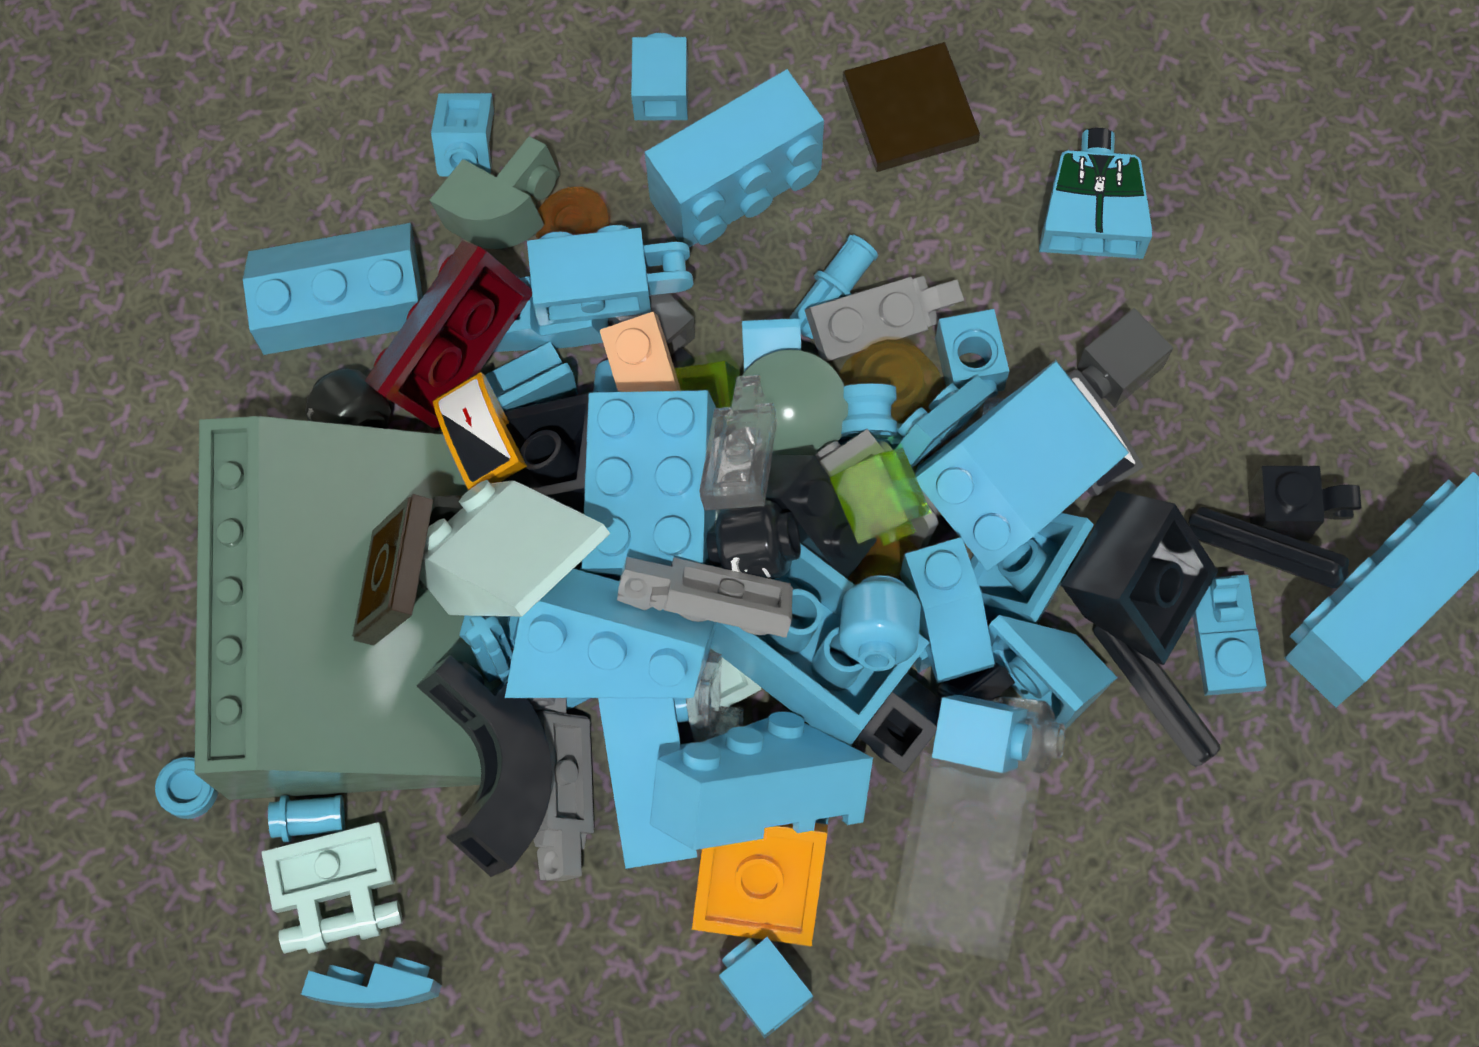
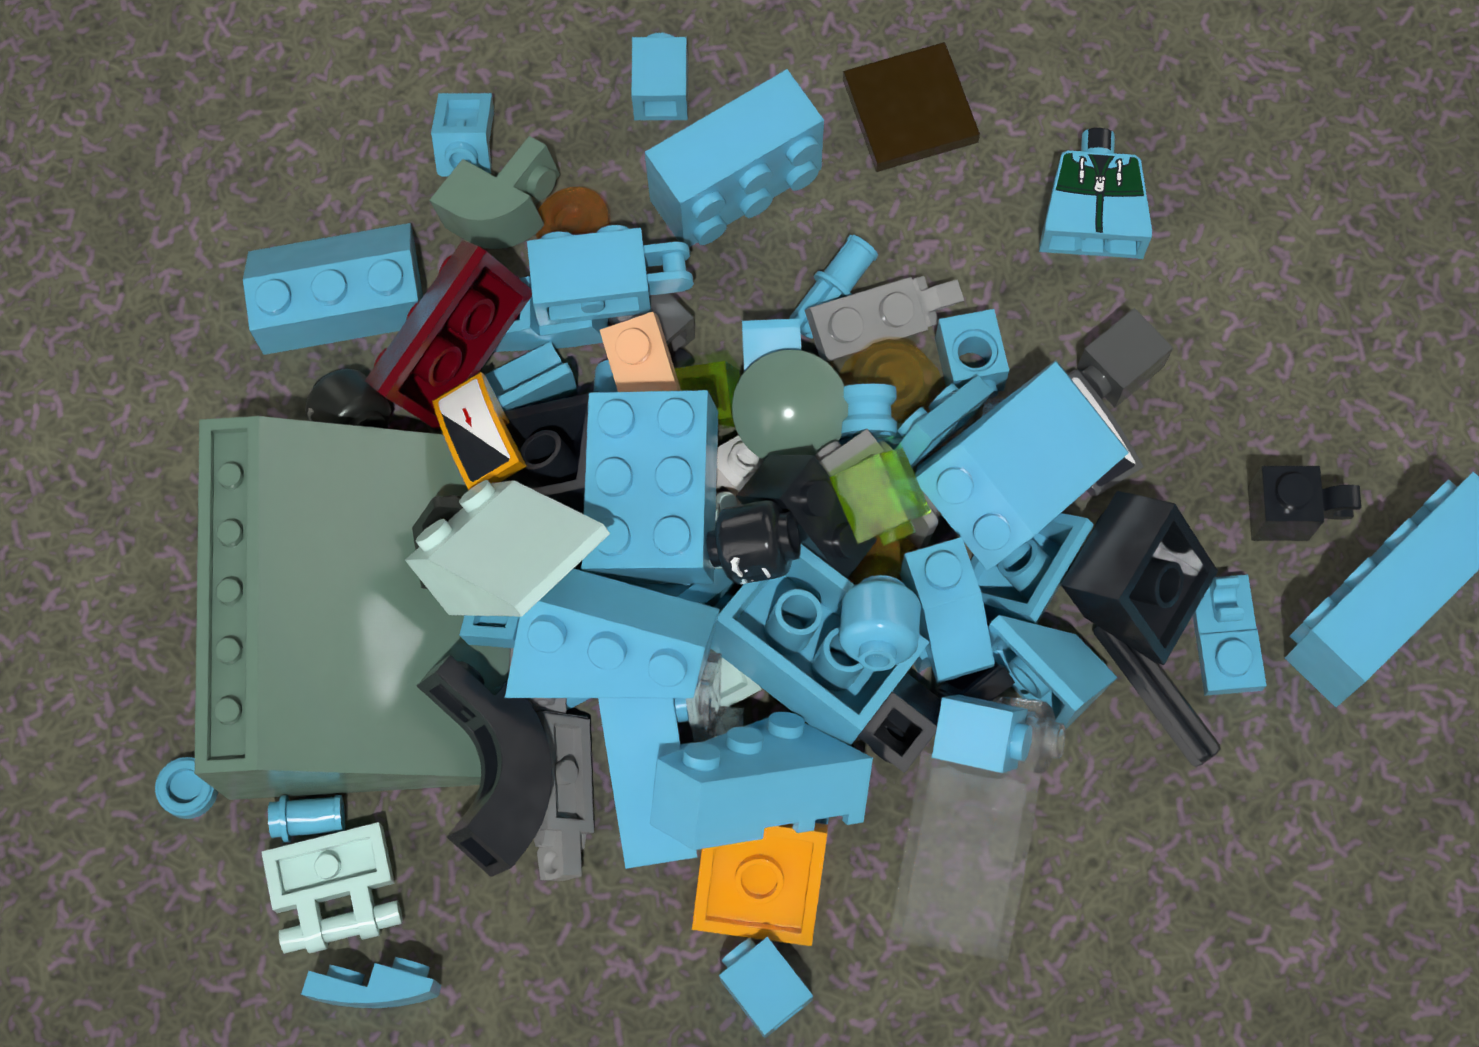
dark brown tile [352,494,433,646] -> none
medium azure axle [465,616,513,683] -> none
light grey hinge [617,557,793,638] -> none
clear hinge [699,374,778,511] -> none
black axle [1188,507,1349,589] -> none

